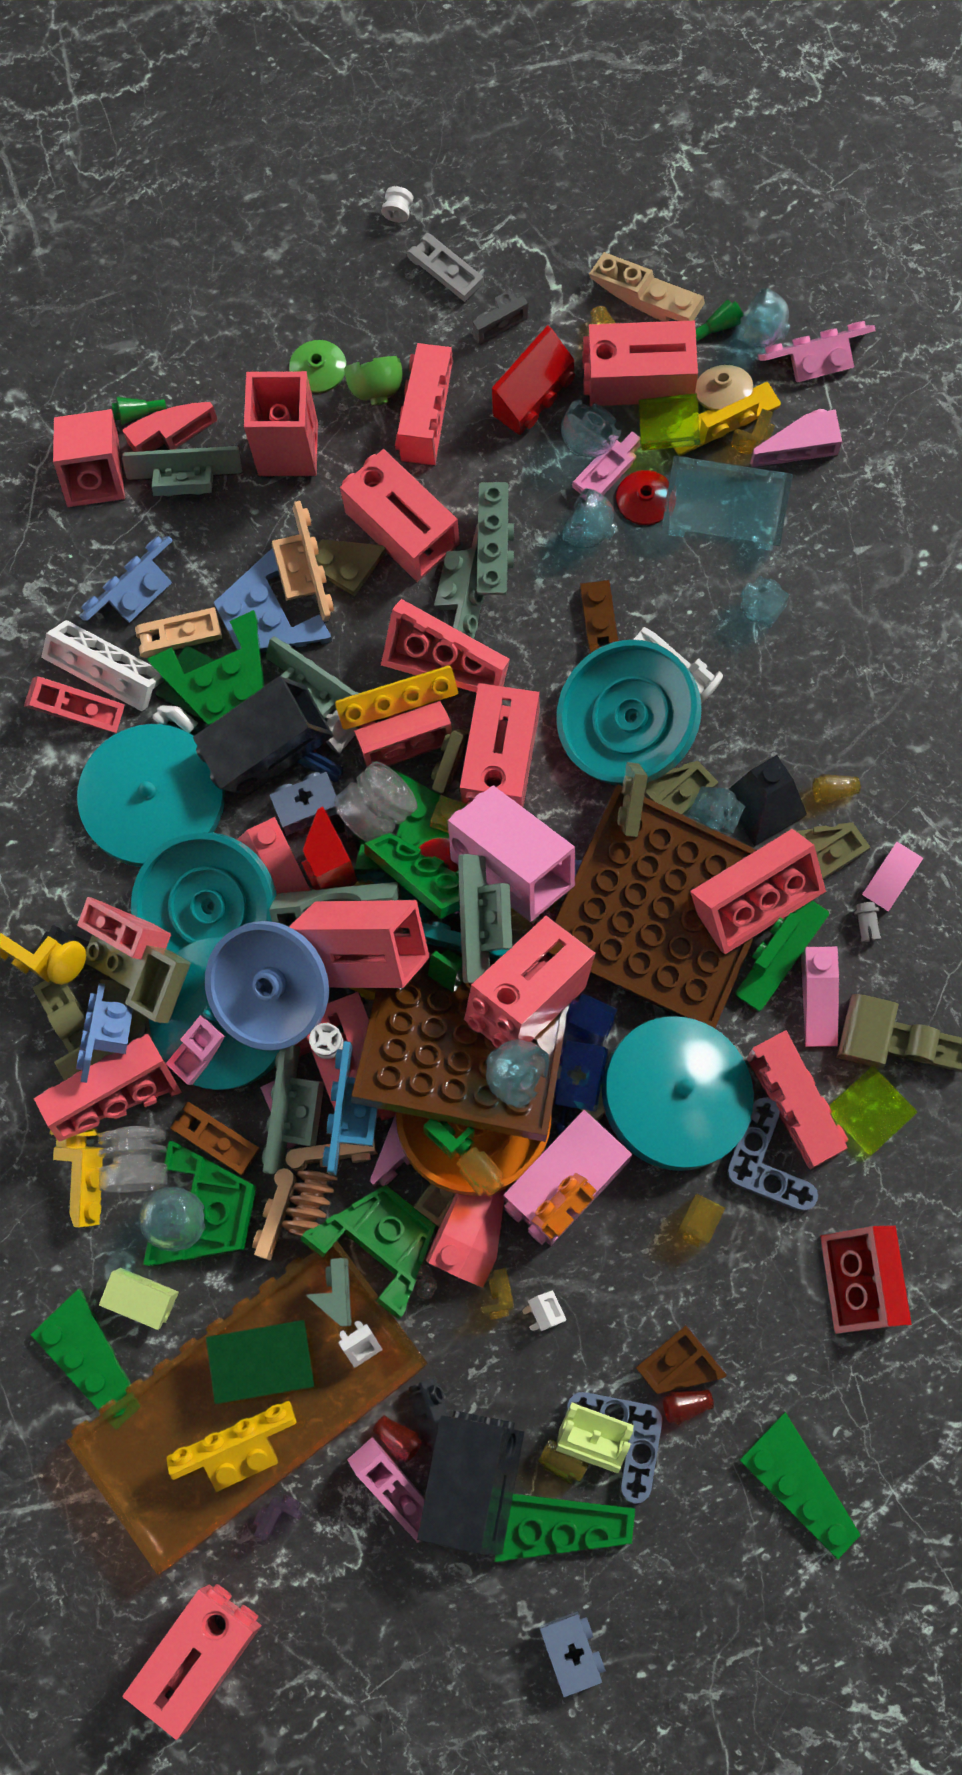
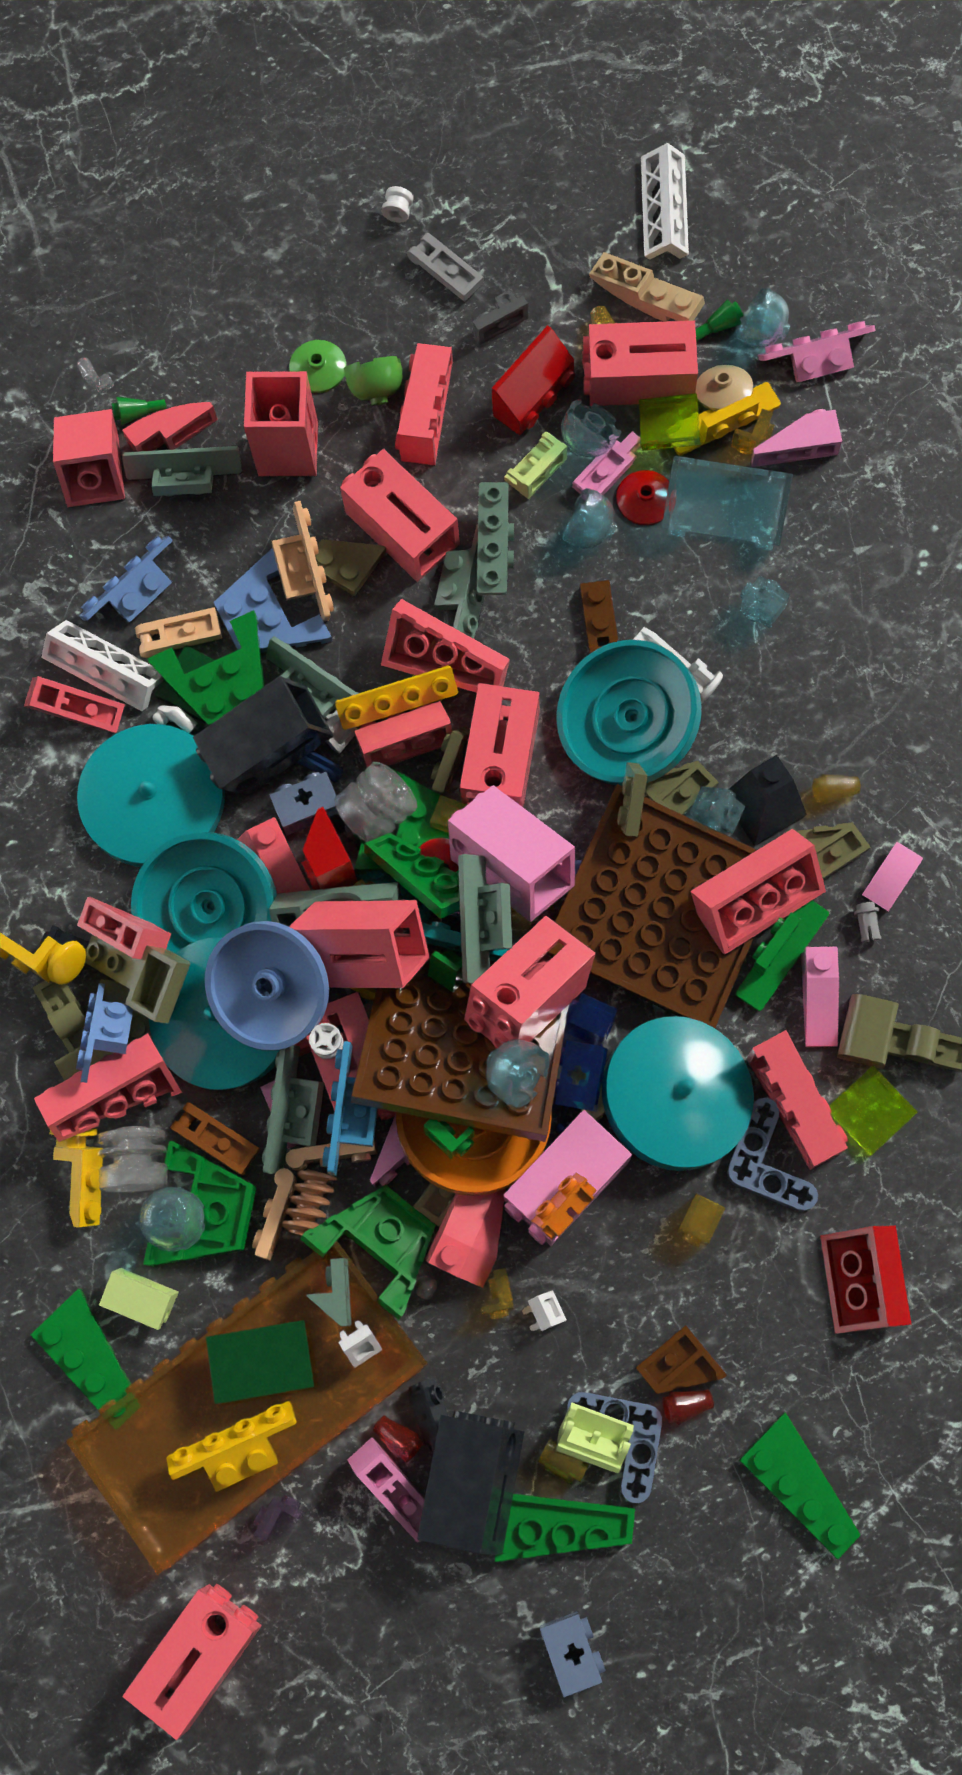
bright pink slope [166,1015,225,1085] -> none
clear yellow brick [456,1147,504,1197] -> none
none -> clear arm [77,357,114,393]
none -> yellowish green hinge [504,432,567,499]
none -> white fence [641,143,689,260]

